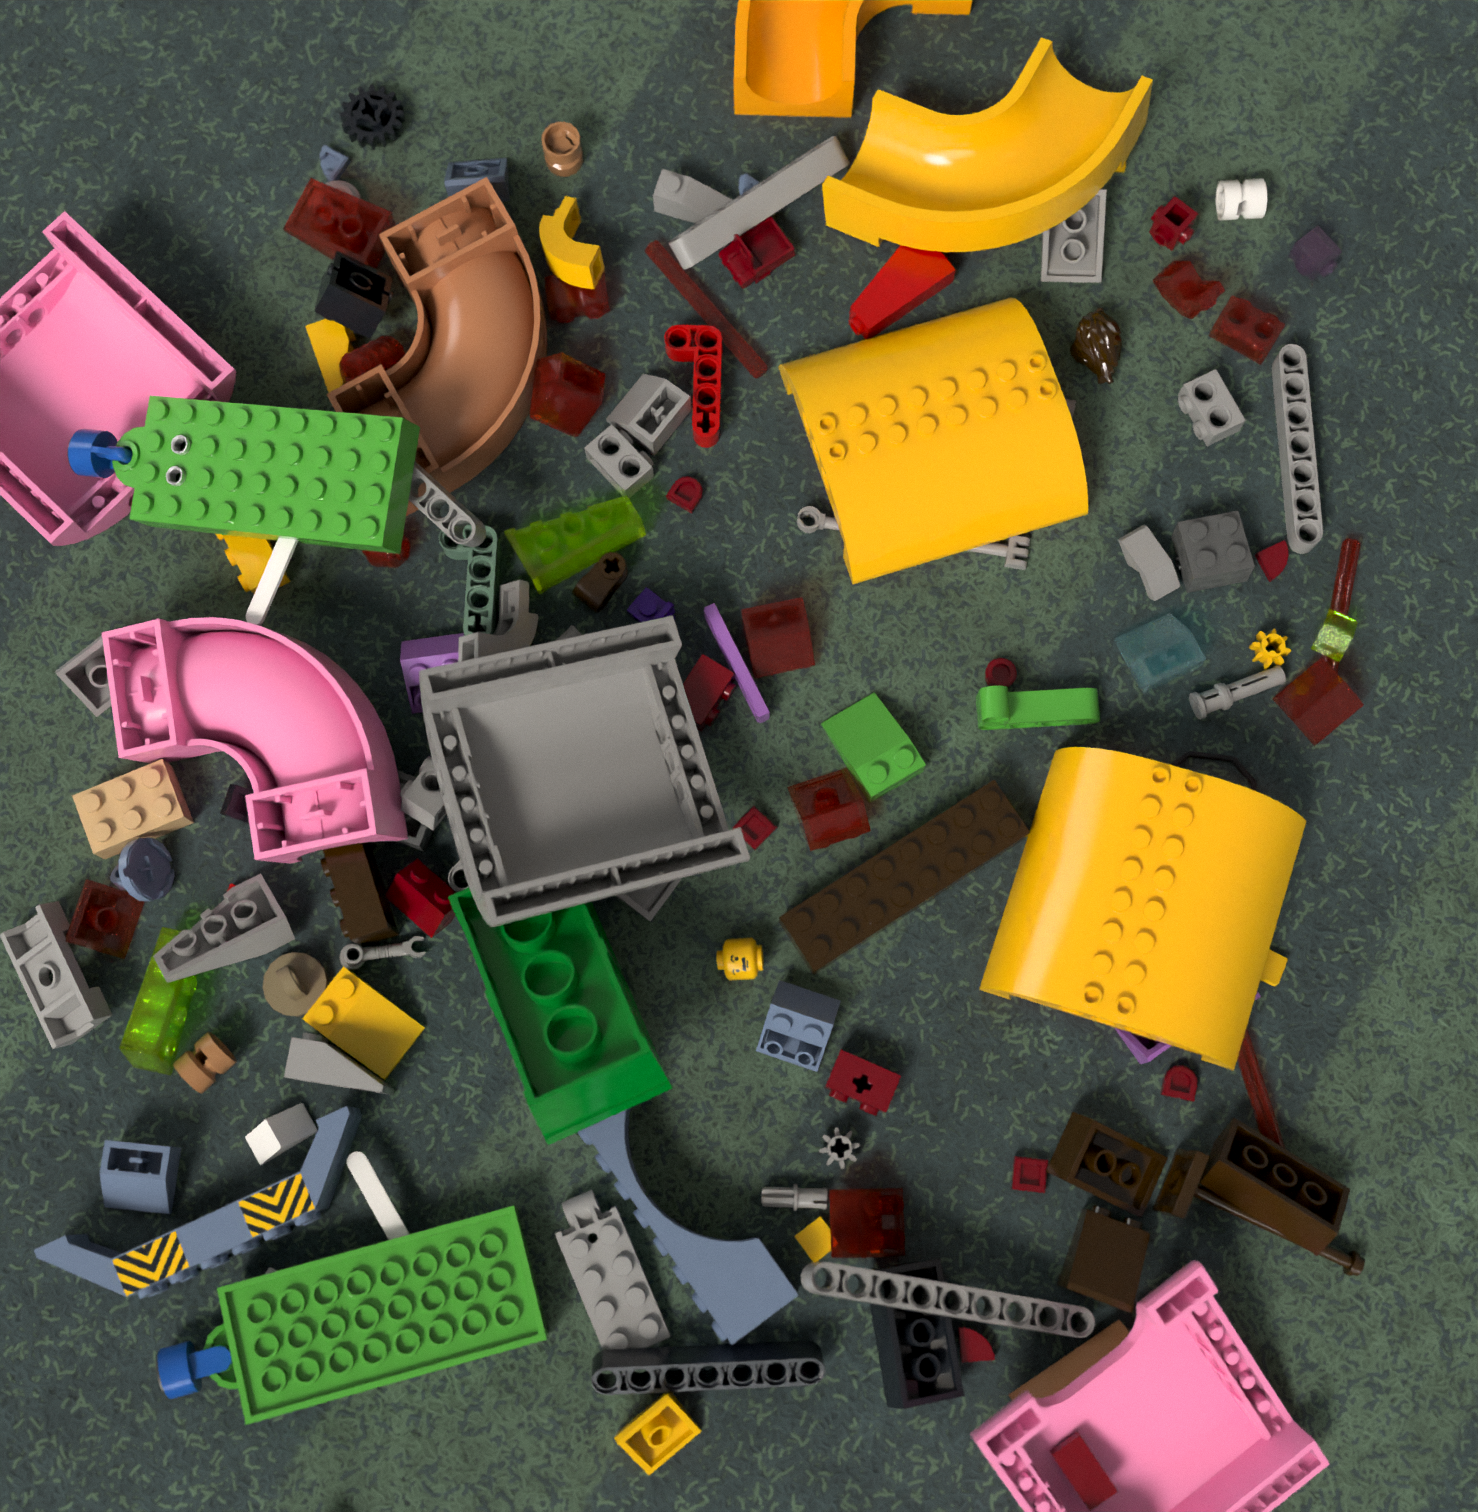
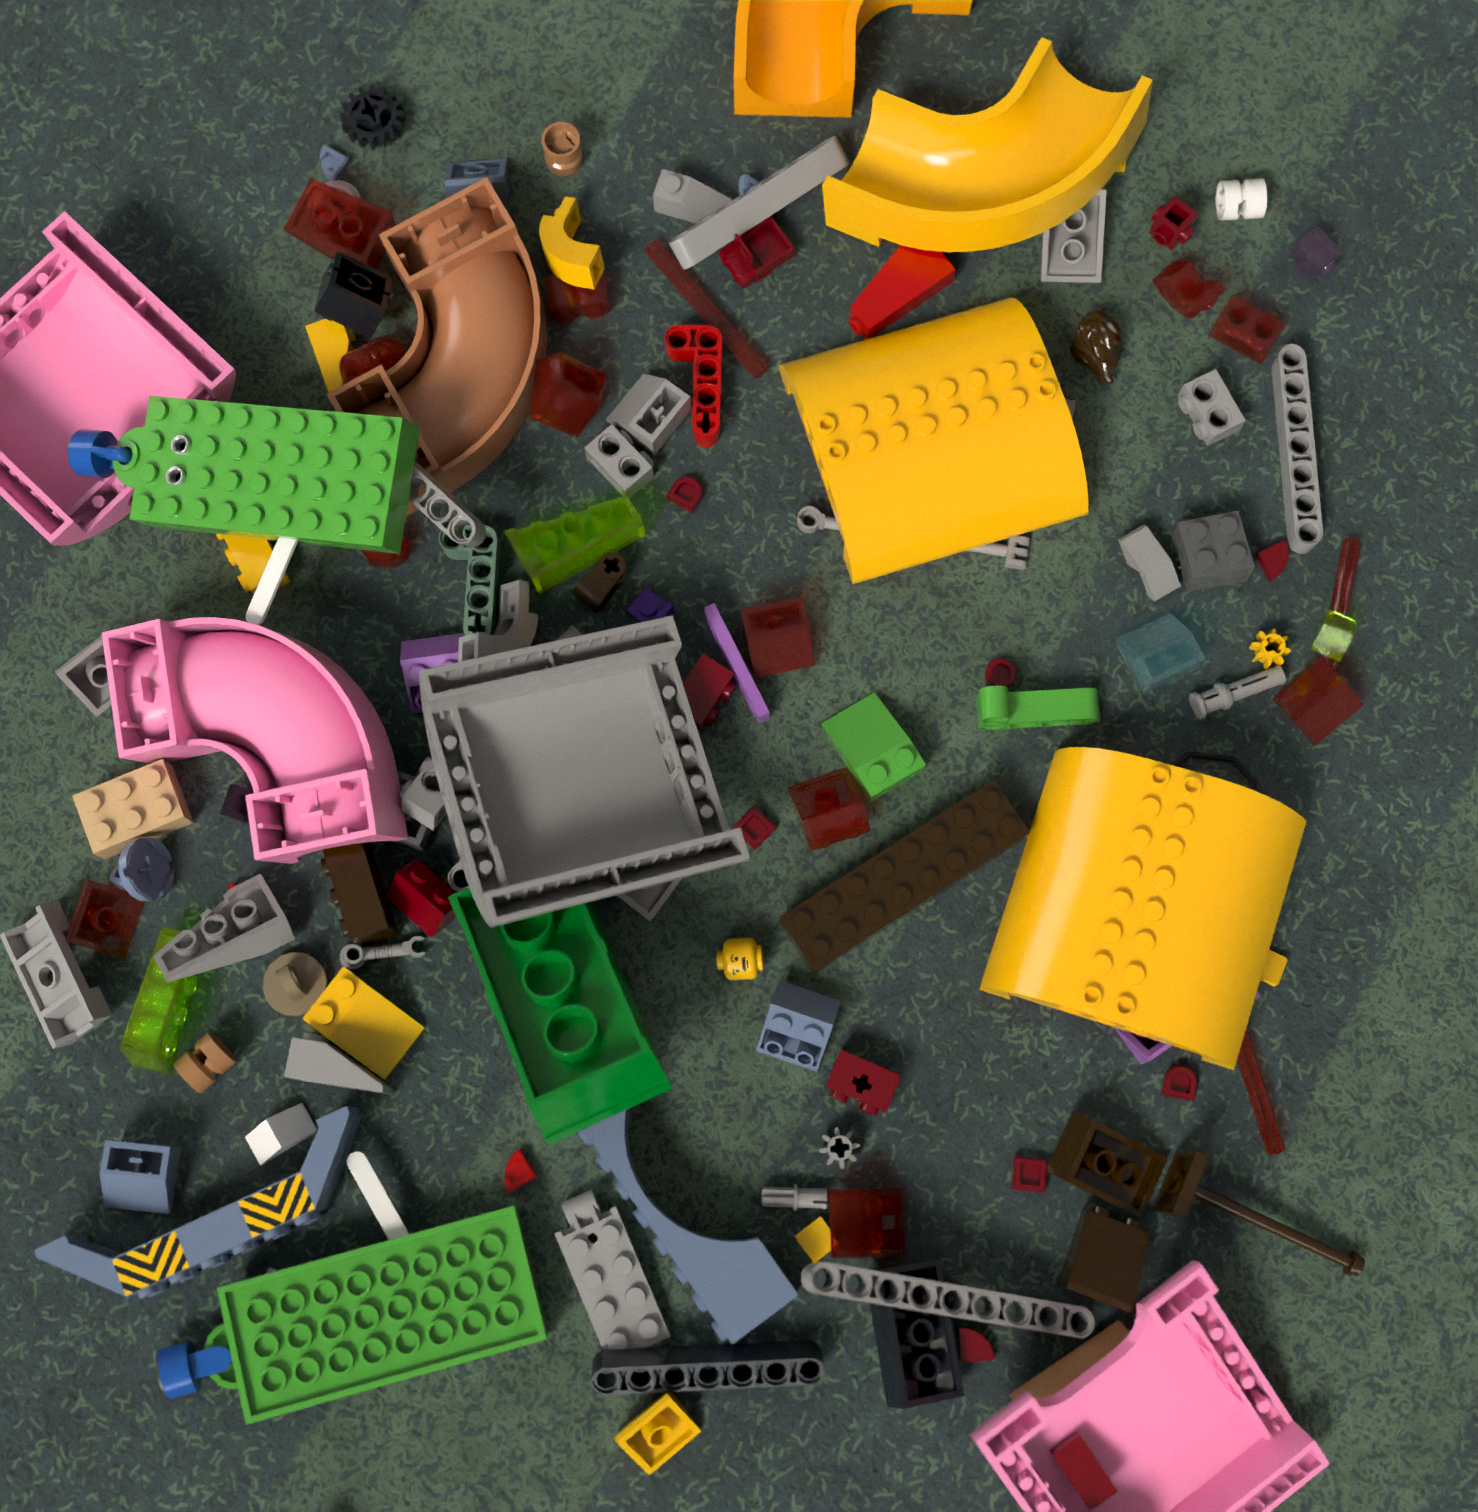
dark brown brick [1200,1118,1350,1256] -> none
none -> red tile [504,1148,538,1194]

